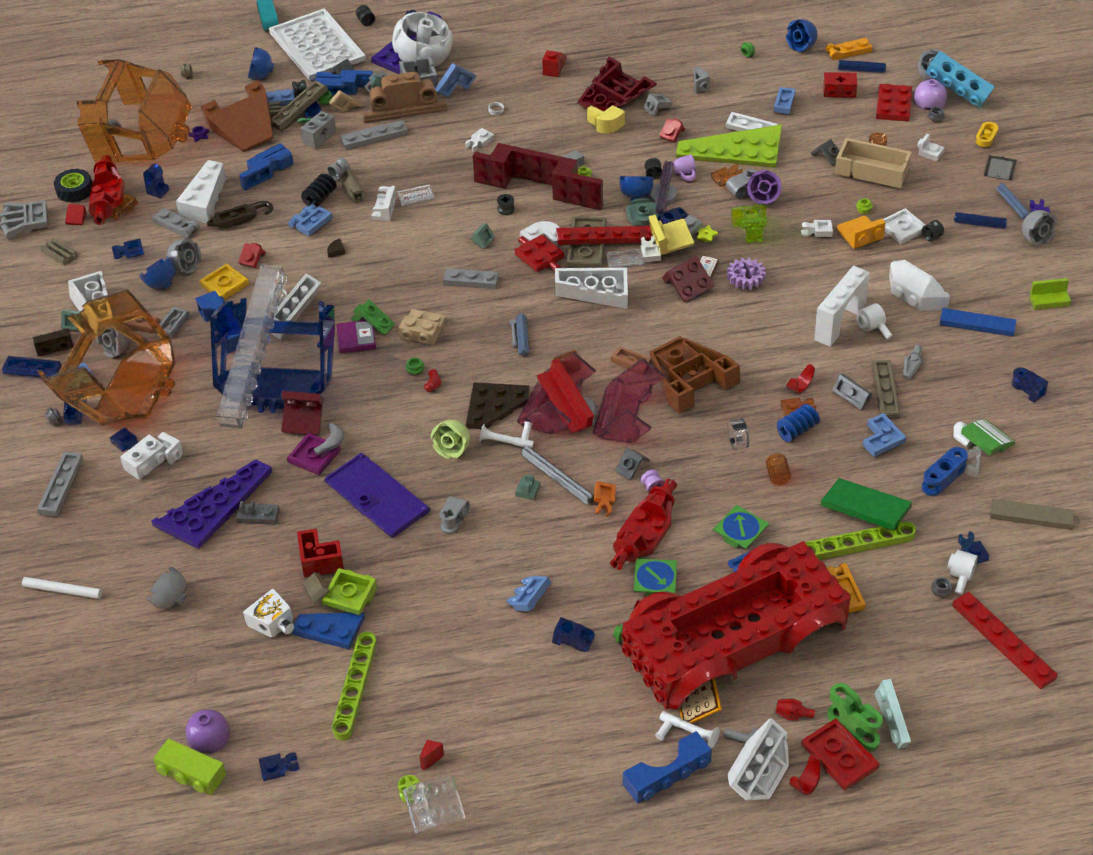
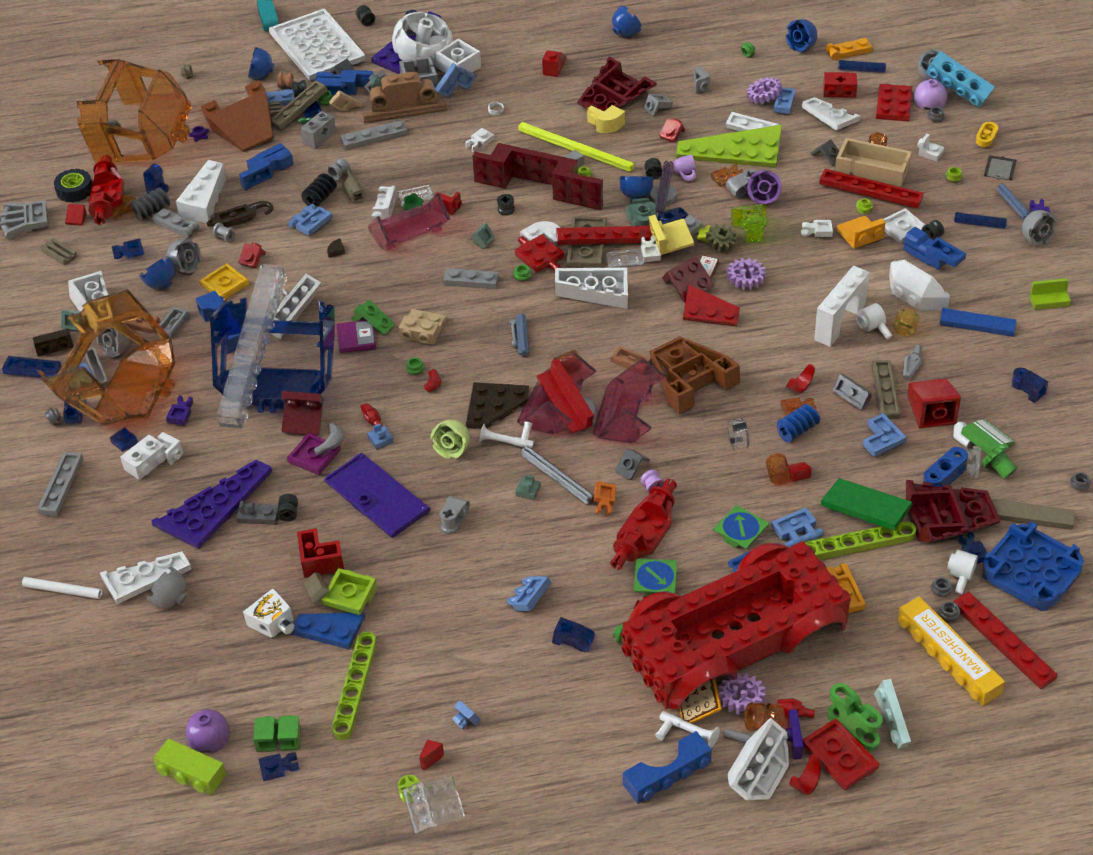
none -> light grey piece [83,347,109,389]
none -> white wing [100,551,192,604]
none -> dark grey piece [132,188,170,221]
none -> dark purple plate [166,395,193,425]
none -> light grey bush [212,223,236,243]
none -> bright green piece [253,715,301,752]
none -> nougat wheel [277,72,294,89]
none -> pearl dark grey wheel [277,494,298,521]
none -> red piece [360,403,383,427]
none -> clear pink windscreen [367,194,450,251]
none -> medium blue tile [367,424,393,450]
none -> green plant [403,193,423,215]
none -> red bracket [434,192,462,215]
none -> white piece [435,38,481,73]
none -> medium blue tile [453,700,481,729]
none -> bright green plate [513,265,531,281]
none -> neon yellow axle [518,122,634,172]
none -> blue cylinder [612,6,642,37]
none -> red wing [683,285,740,327]
none -> olive gear [706,224,738,252]
none -> lavender gear [719,673,766,715]
none -> clear orange wheel [744,702,785,731]
none -> lavender gear [747,77,782,104]
none -> medium blue plate [771,508,824,547]
none -> red slope [786,462,812,482]
none -> dark purple plate [786,710,803,759]
none -> white wing [802,97,860,130]
none -> red plate [819,169,924,208]
none -> clear yellow head [893,308,920,336]
none -> yellow brick [898,596,1005,706]
none -> blue plate [903,227,966,270]
none -> dark red wedge [906,480,1000,543]
none -> red slope [907,378,961,429]
none -> flat silver plate [939,601,960,621]
none -> lime plate [946,167,963,182]
none -> bright green gear [982,444,1017,479]
none -> blue plate [982,521,1084,611]
none -> flat silver plate [1070,472,1091,491]

